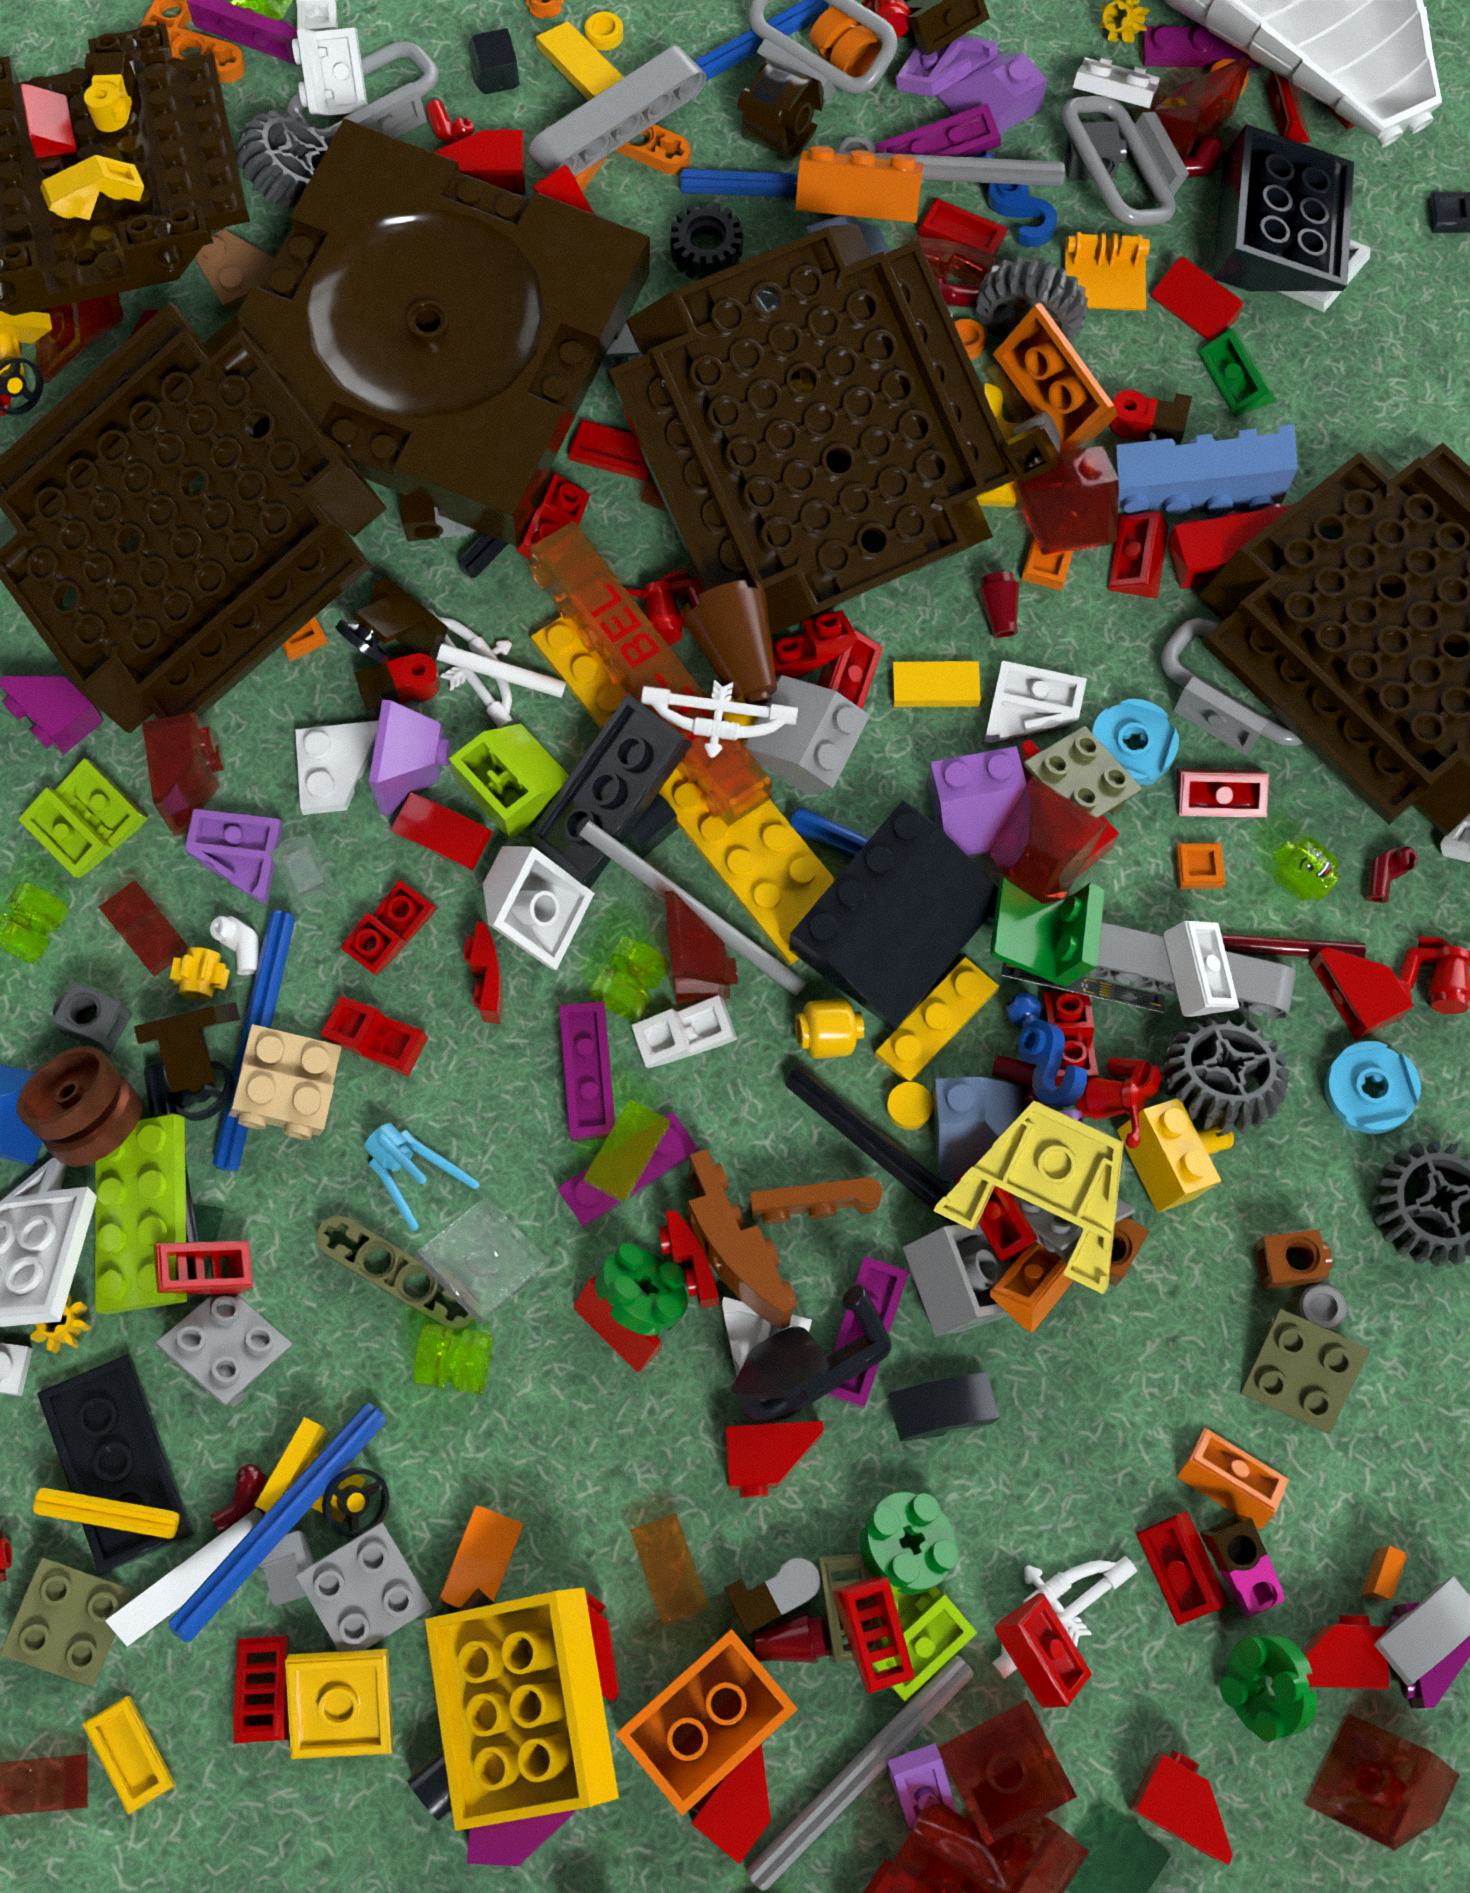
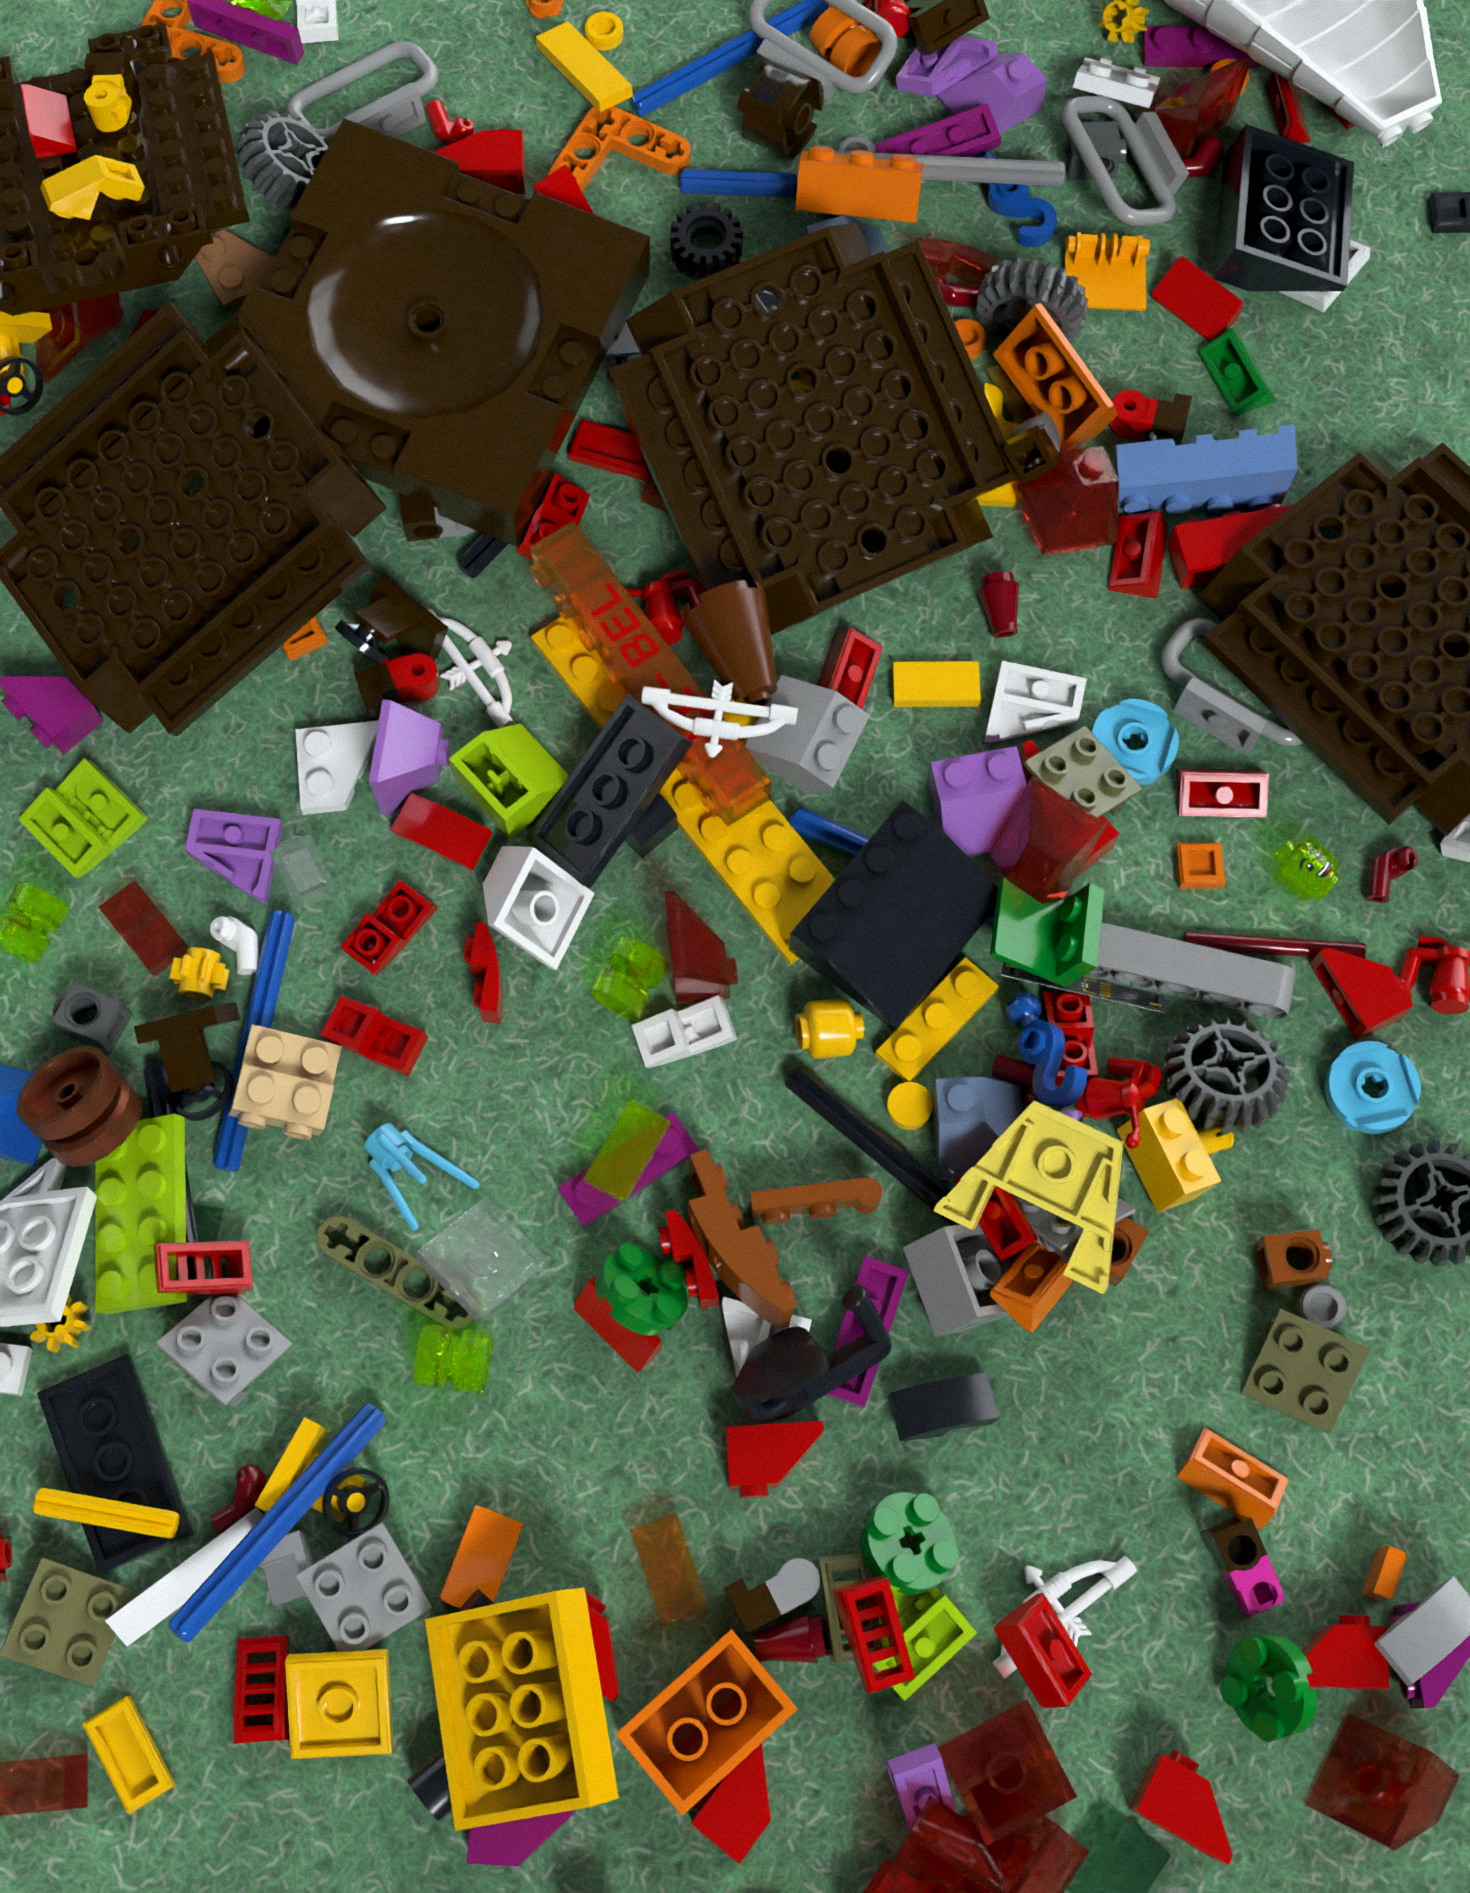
clear red slope [142,712,225,836] -> none
white bracket [292,27,368,117] -> none
white bar [437,643,566,698] -> none
black piece [468,28,520,94] -> none
light grey beam [528,46,707,177] -> none
magenta plate [559,1001,617,1142] -> none
light grey piece [579,820,806,996] -> none
light grey axle [746,1655,974,1891] -> none
red slope [772,610,857,678] -> none
red tile [918,198,1008,265] -> none
orange tile [1021,539,1074,591] -> none
red slope [1136,1511,1230,1626] -> none
white slope [1164,921,1239,1017] -> none

